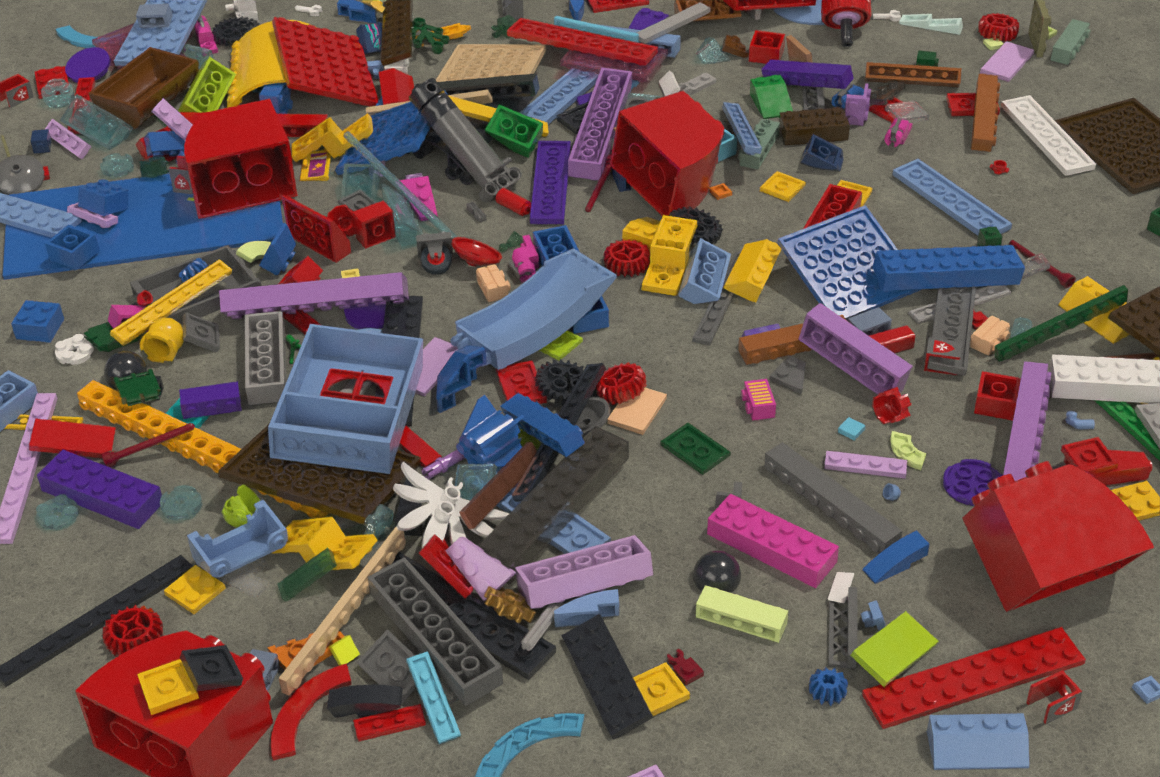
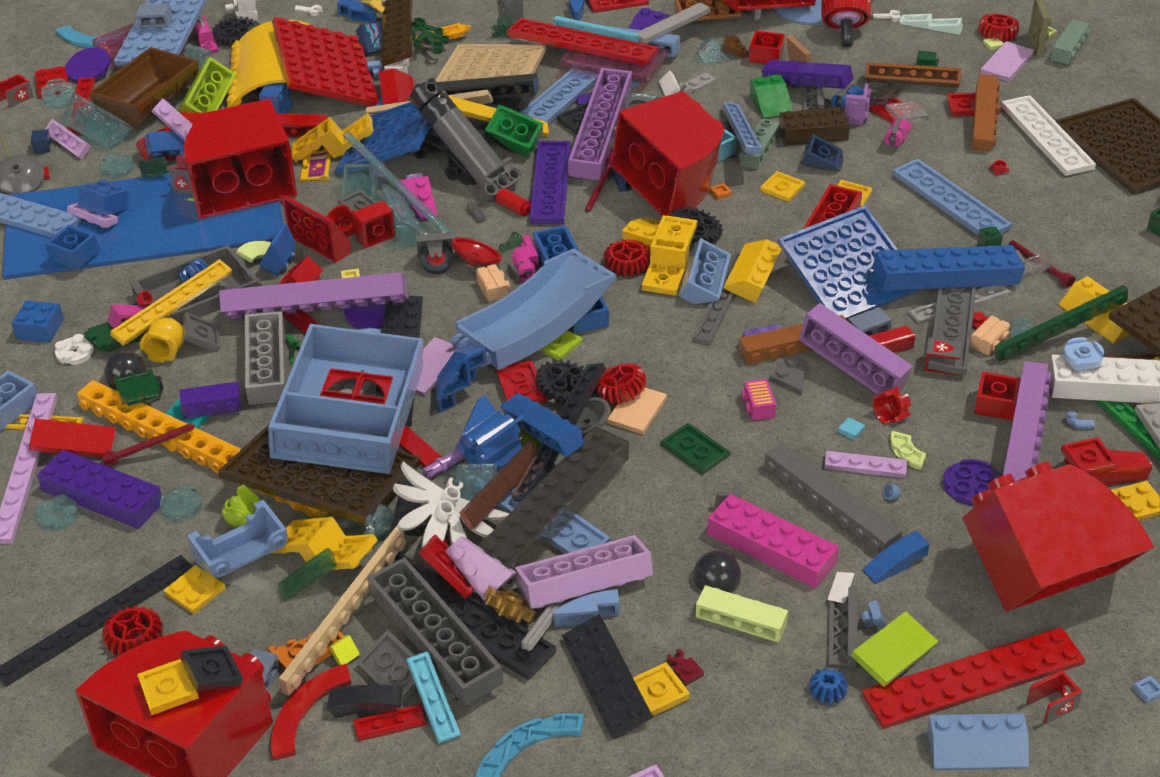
none -> light blue plate [1063,337,1104,371]

